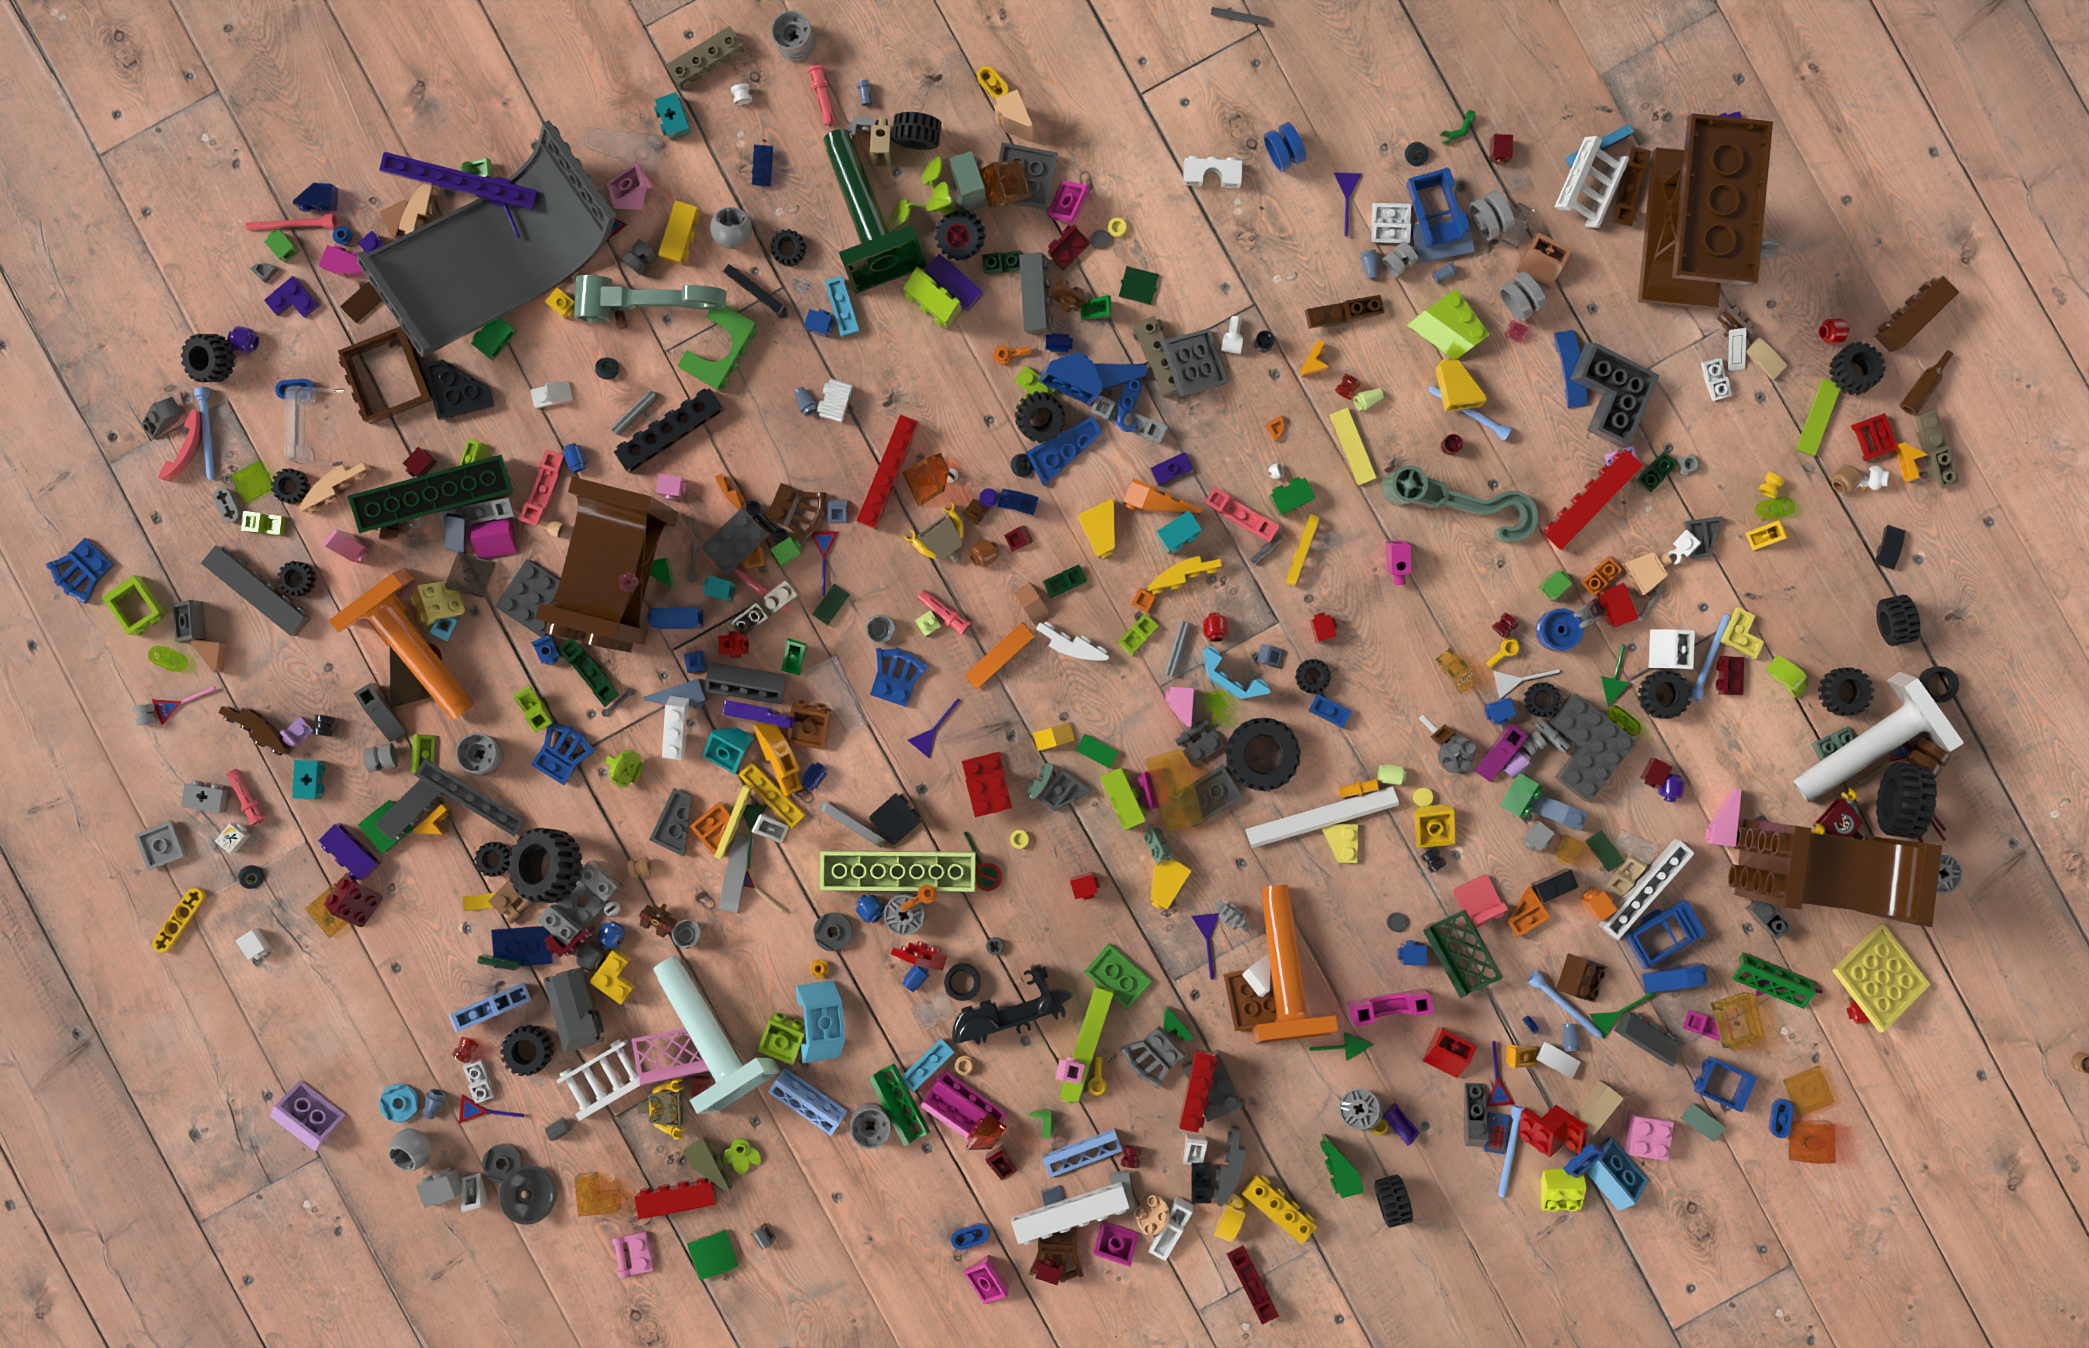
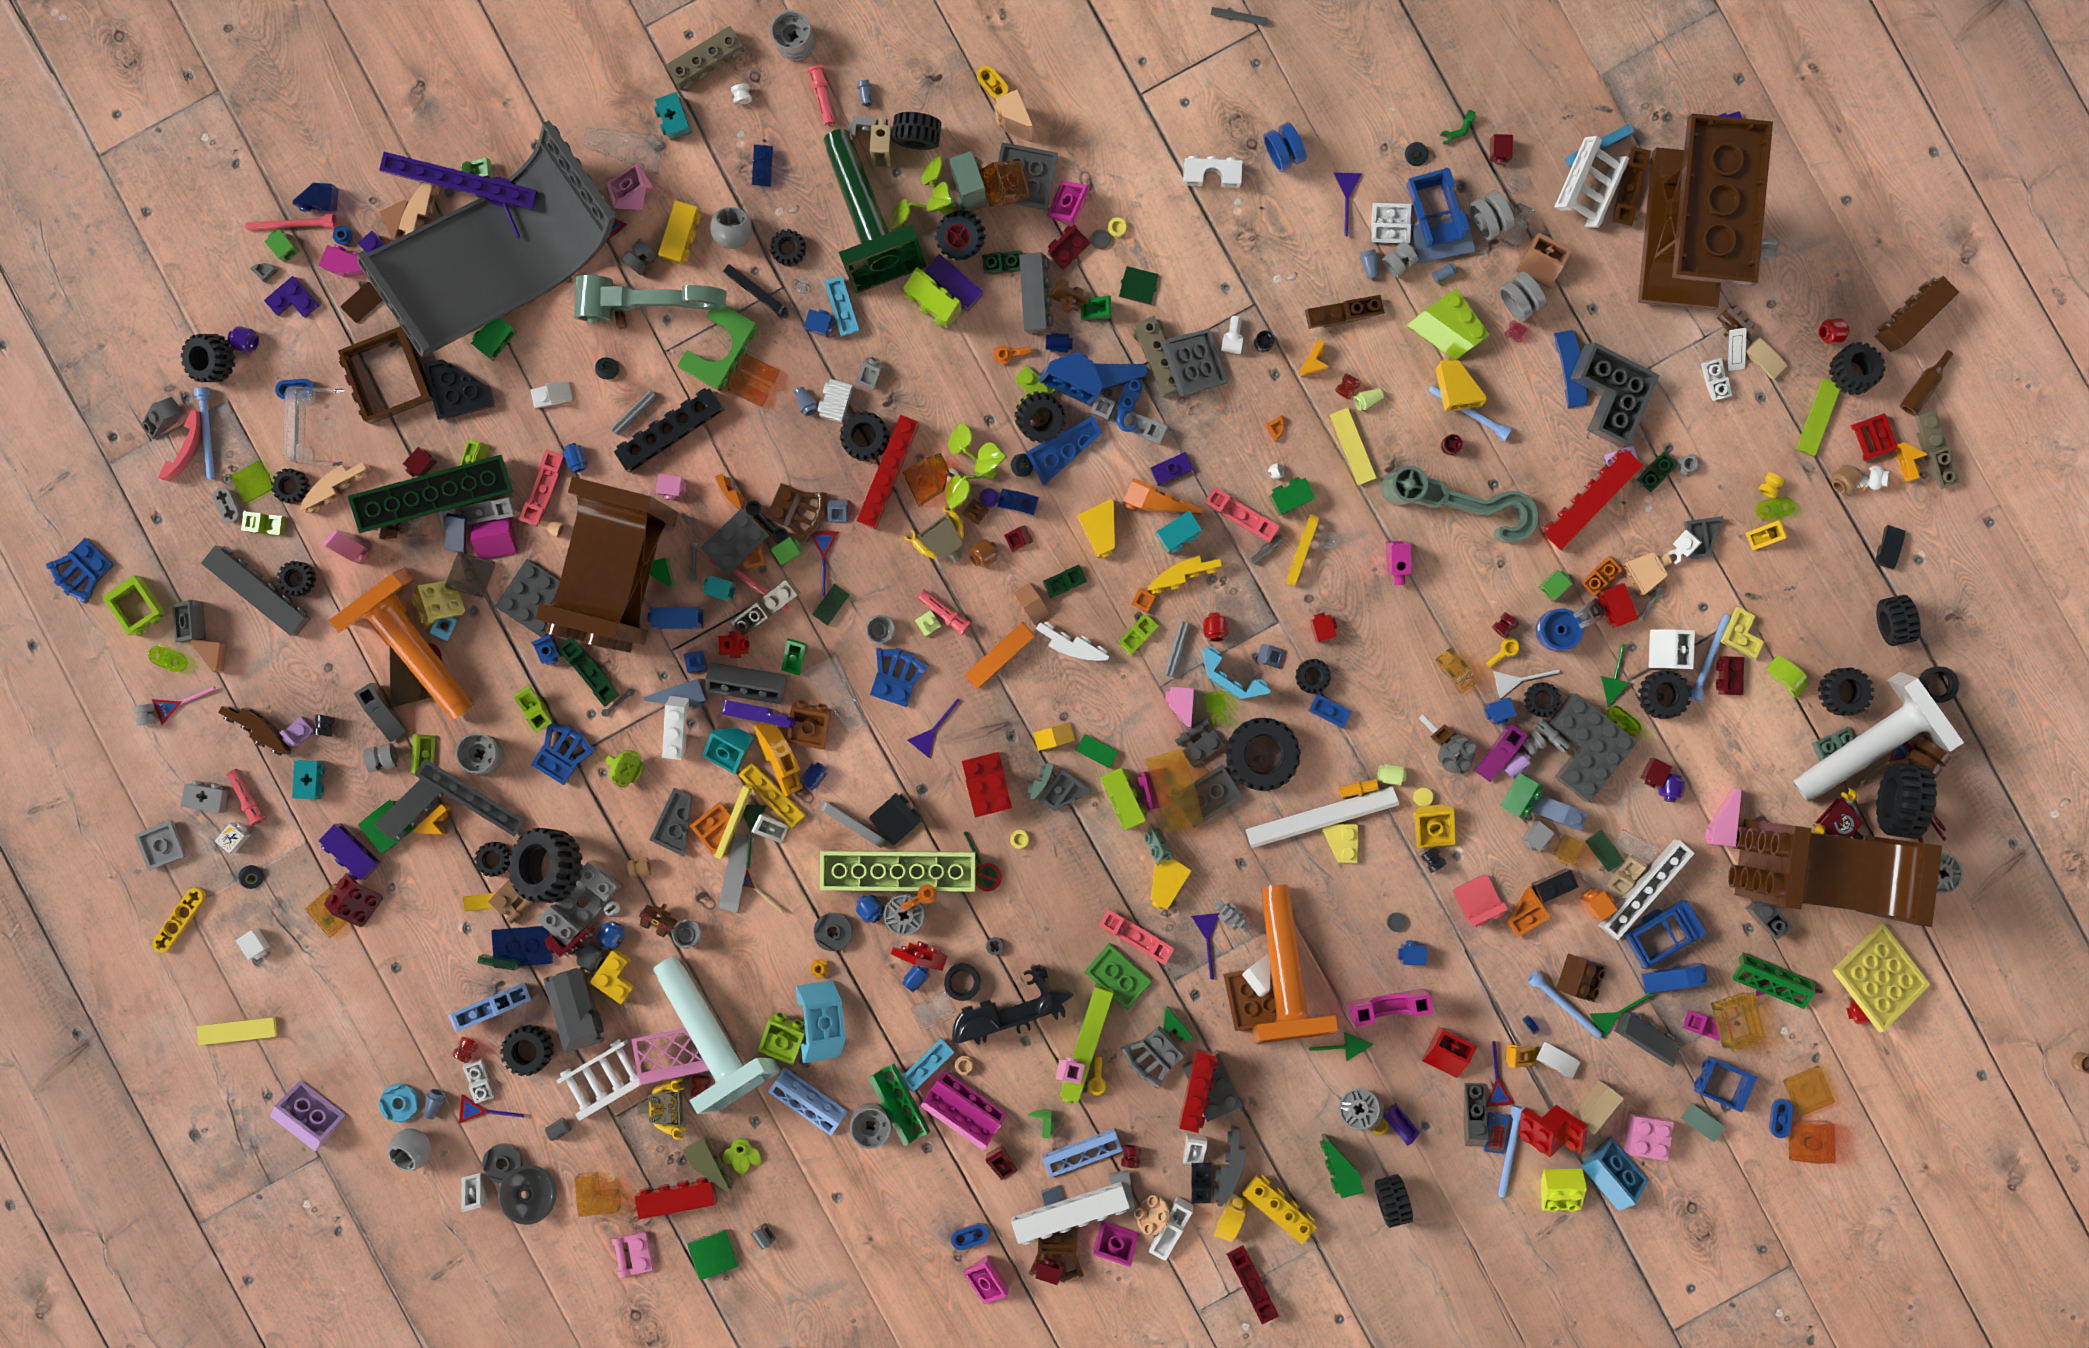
light grey brick [416,1168,462,1208] -> none
yellow brick [545,288,575,320] -> none
clear pink plate [618,572,638,592] -> none
clear red slope [966,1113,1007,1150] -> none
red brick [1069,872,1100,900] -> none
dark green fence [1423,909,1503,998] -> none
sand blue cone [1562,1024,1581,1052] -> none
blue plate [1564,1143,1605,1178] -> none
none -> light yellow tile [197,1017,277,1045]
none -> clear orange slope [728,354,780,407]
none -> black tyre [840,411,889,461]
none -> light grey bracket [856,357,884,390]
none -> lime plant [946,423,1007,510]
none -> coral slope [1099,909,1175,965]

